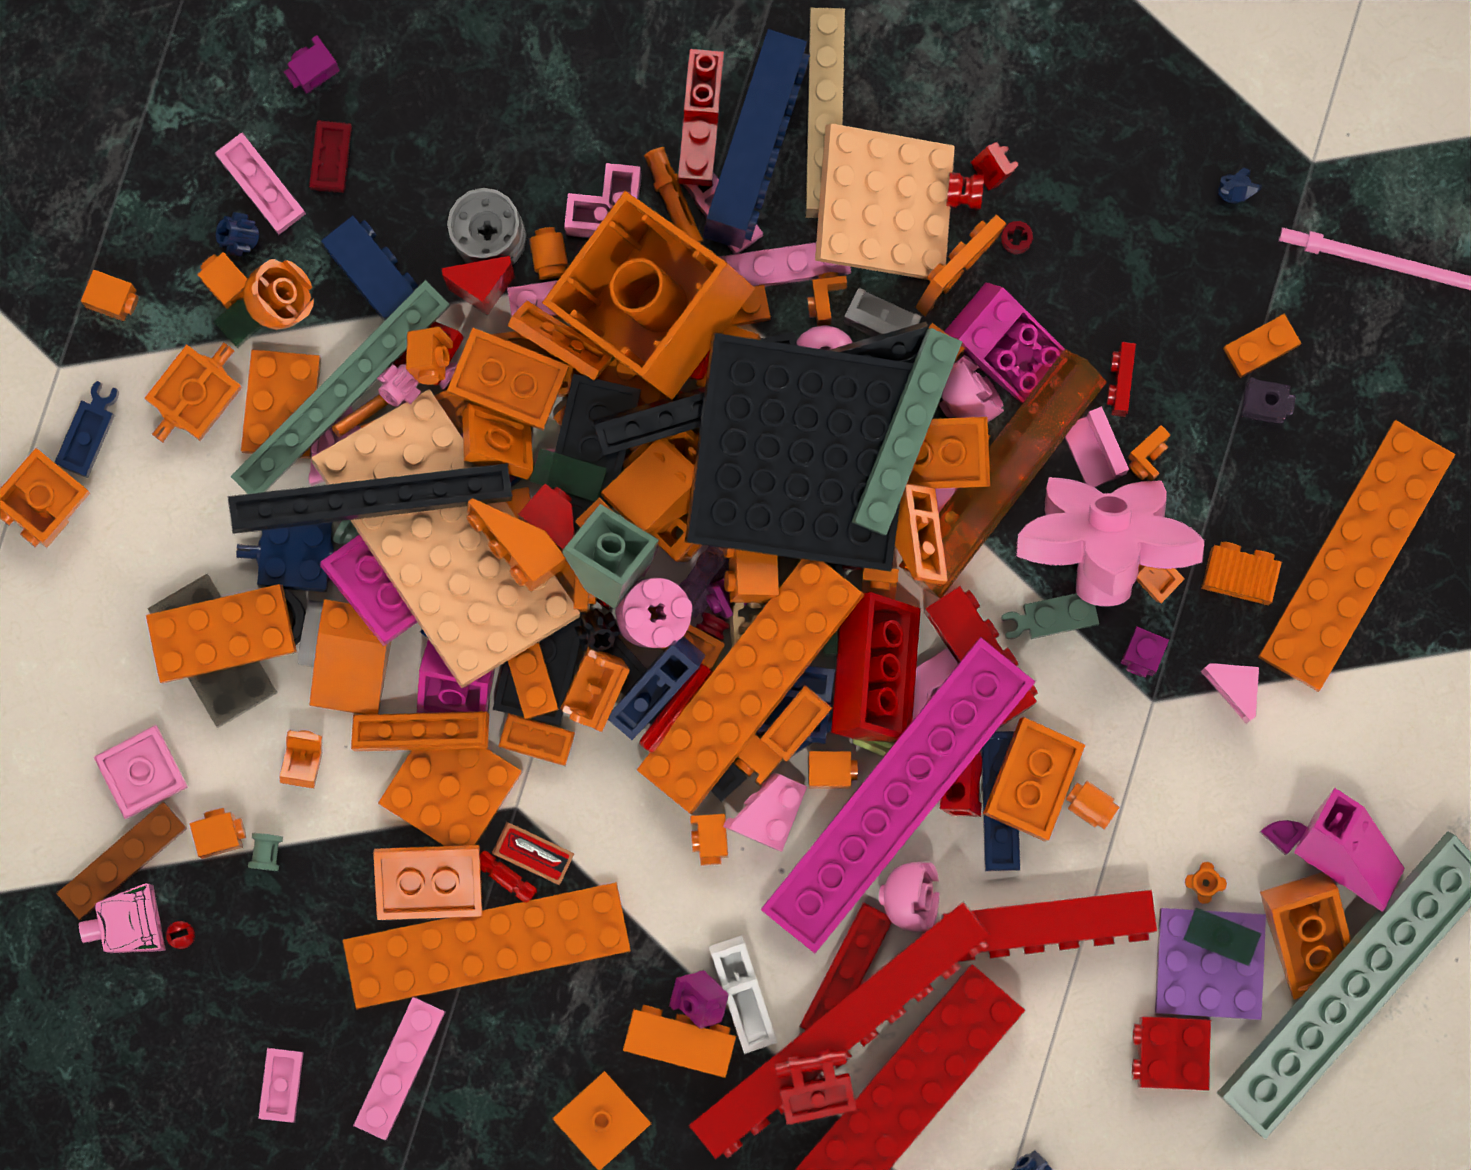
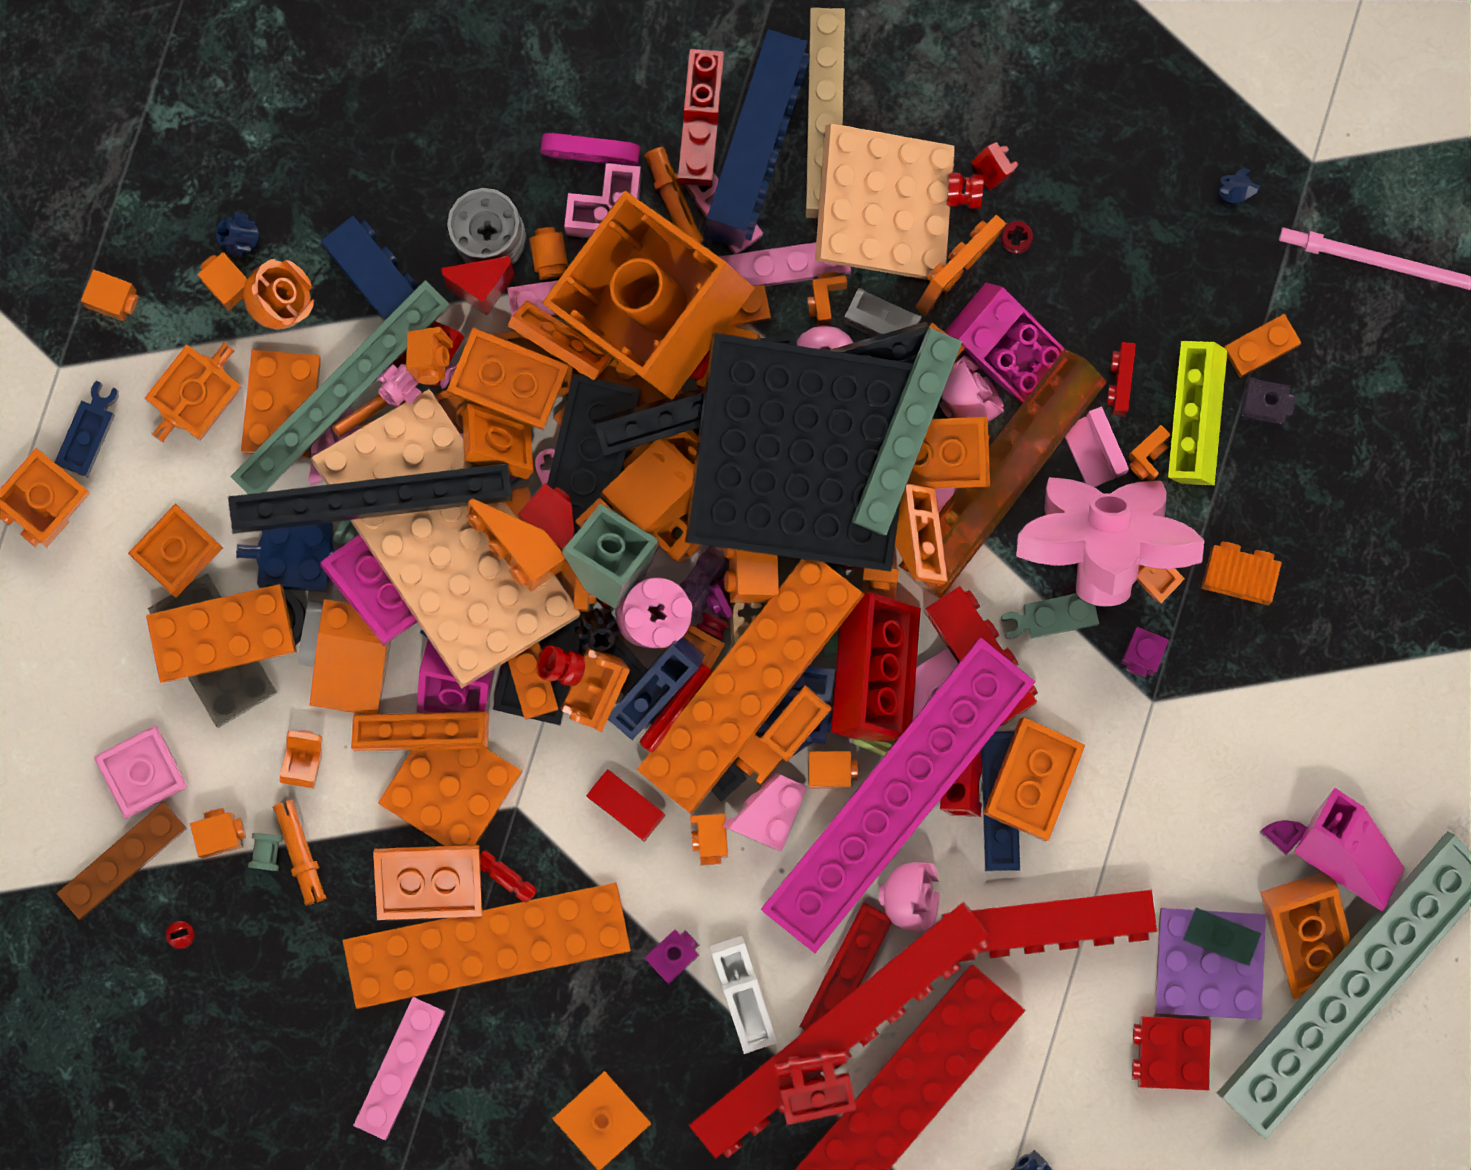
bright pink torso [79,883,166,953] -> none
clear green tile [213,299,263,349] -> none
bright pink plate [215,133,305,234] -> none
bright pink plate [258,1048,304,1123] -> none
magenta brick [283,35,340,94] -> none
dark red plate [309,120,352,193] -> none
slope [492,822,574,885] -> none
orange plate [498,713,575,767] -> none
clear green plate [530,448,607,502] -> none
orange brick [623,1005,736,1078] -> none
magenta brick [669,970,729,1029] -> none
orange brick [1066,781,1119,830] -> none
orange plate [1185,862,1227,904] -> none
bright pink slope [1201,663,1259,724] -> none
orange plate [1258,420,1456,692] -> none
none -> orange plate [128,503,223,598]
none -> orange pin [272,800,326,906]
none -> red wheel [537,645,585,687]
none -> dark pink beam [540,133,640,166]
none -> red slope [586,769,666,842]
none -> magenta brick [645,929,699,984]
none -> neon yellow brick [1168,341,1227,485]

